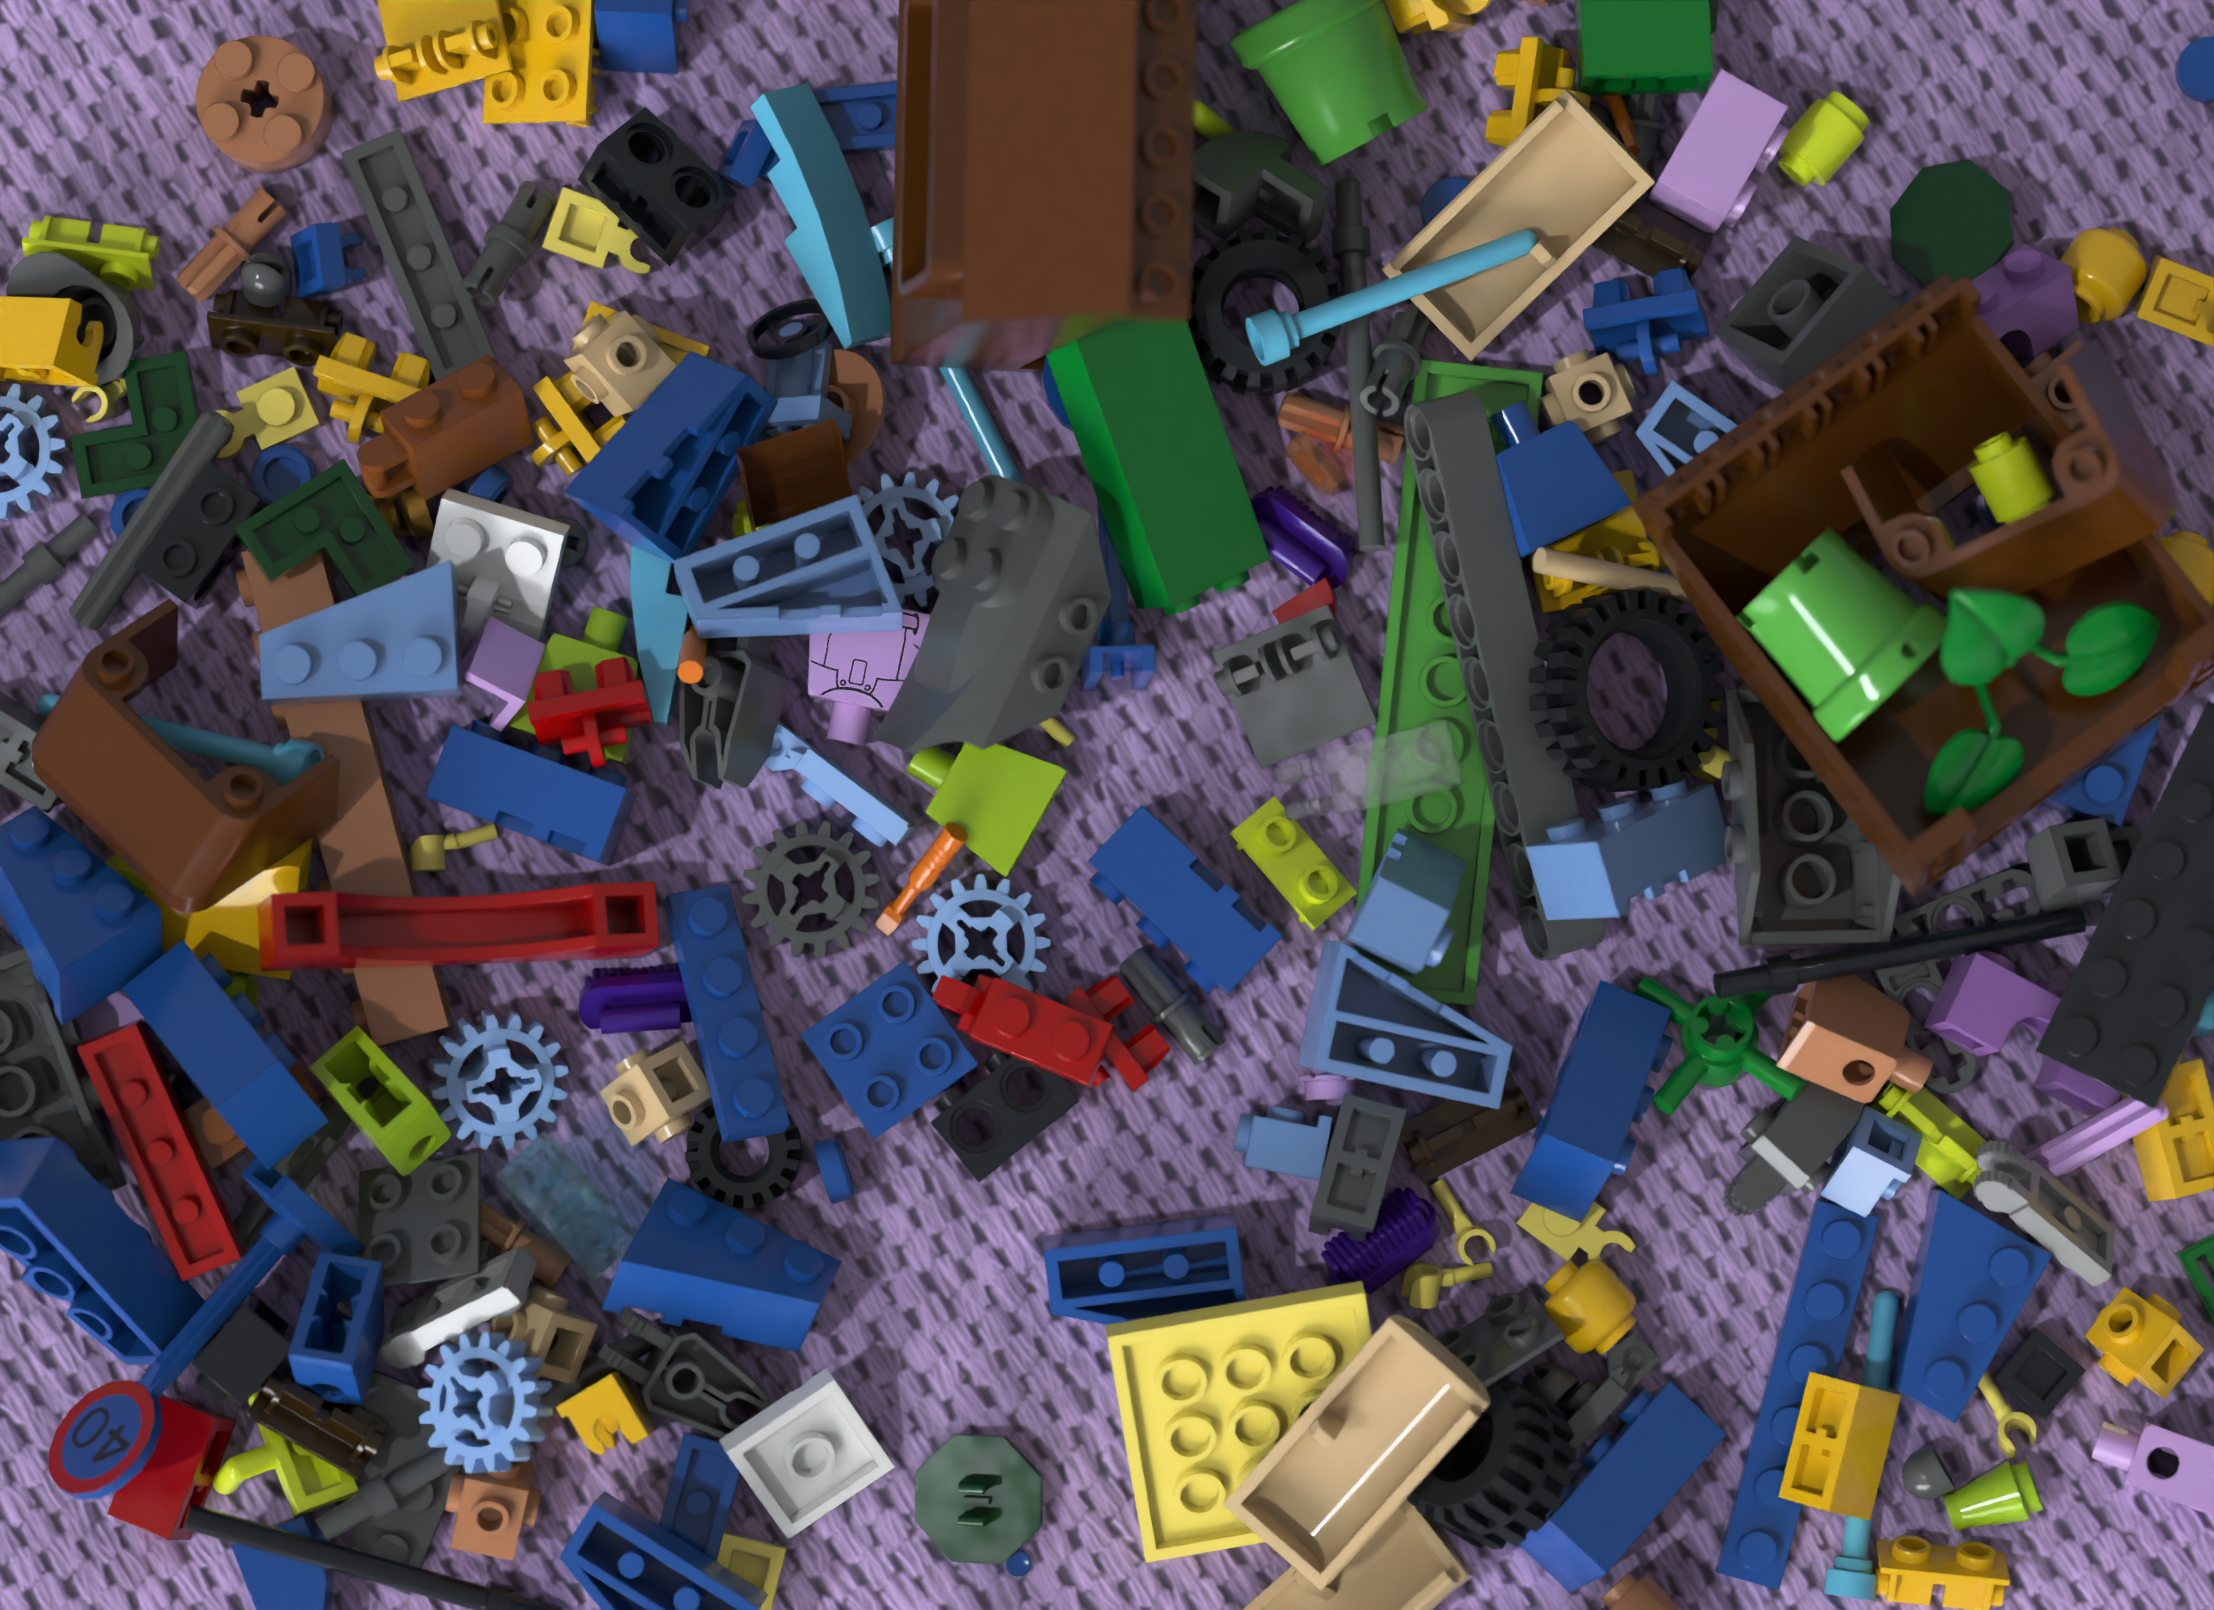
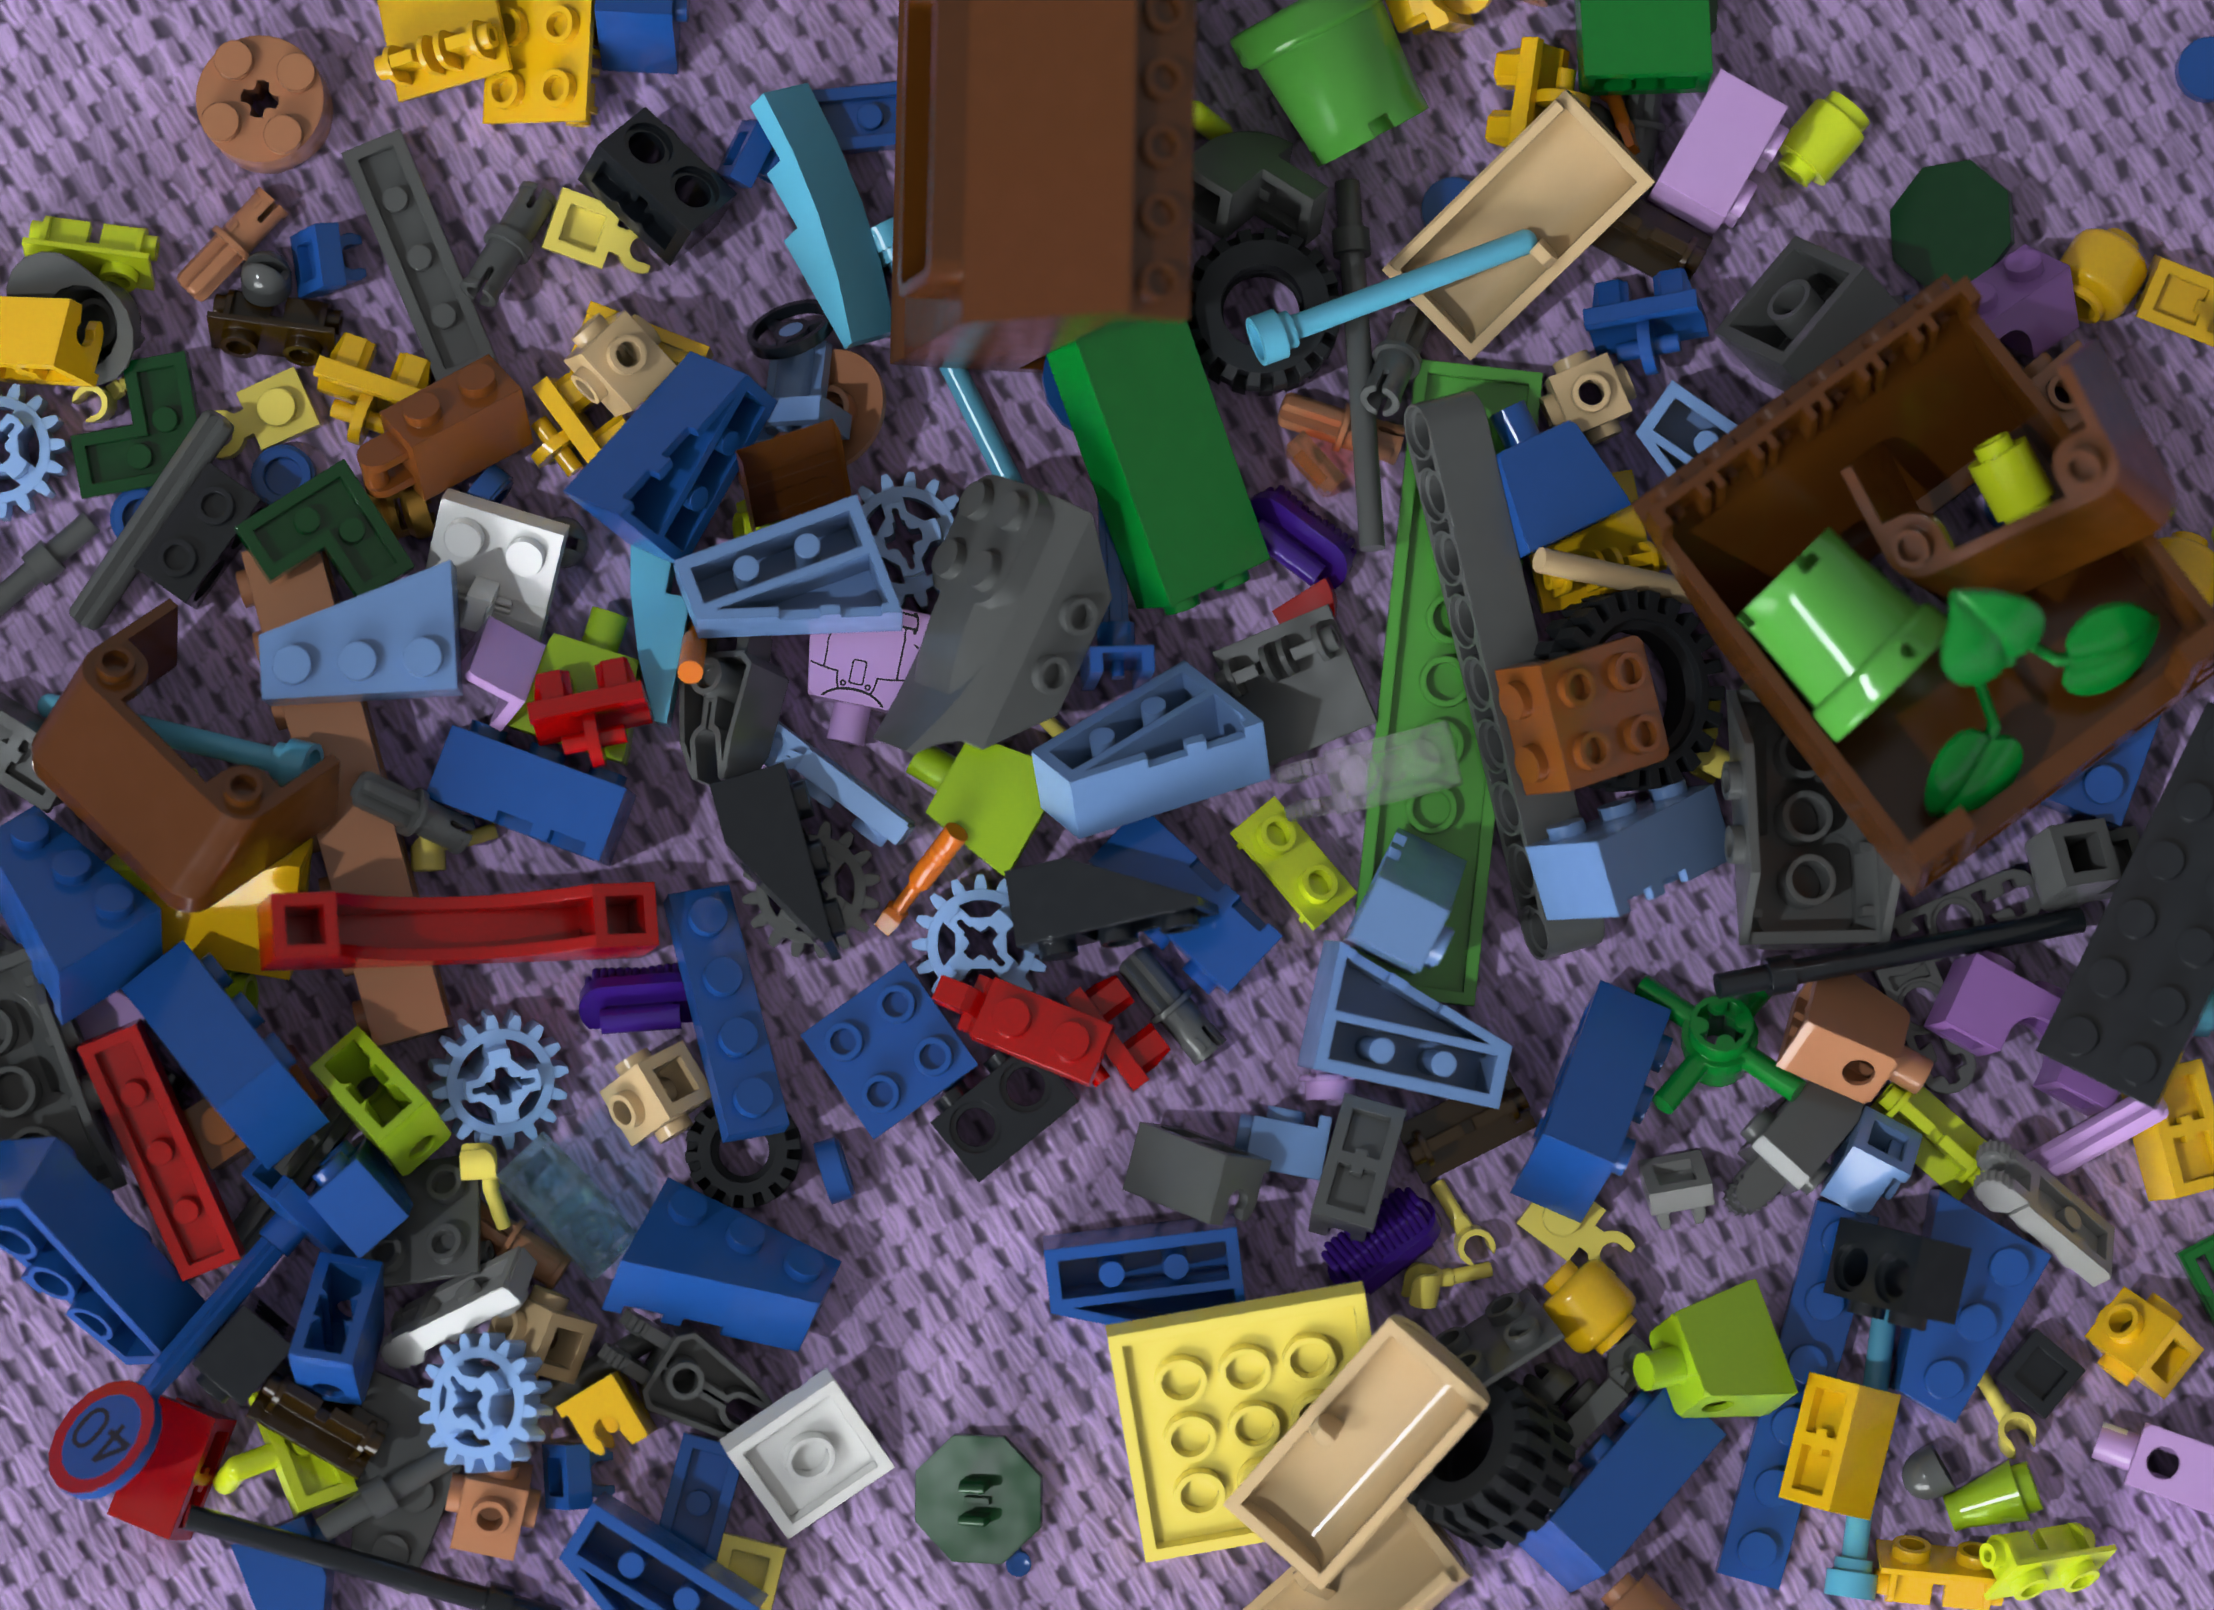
none -> blue slope [307,1137,414,1259]
none -> dark grey axle [350,771,475,855]
none -> light yellow hand [459,1143,511,1231]
none -> blue tile [542,1442,615,1510]
none -> black slope [709,762,847,961]
none -> black slope [1004,857,1219,961]
none -> medium blue wedge [1031,660,1271,839]
none -> dark grey hinge [1122,1122,1272,1226]
none -> dark orange bracket [1494,635,1669,795]
none -> lime torso [1633,1279,1798,1418]
none -> light grey tile [1638,1149,1715,1230]
none -> black brick [1823,1217,1972,1331]
none -> neon yellow hinge [1979,1522,2117,1601]

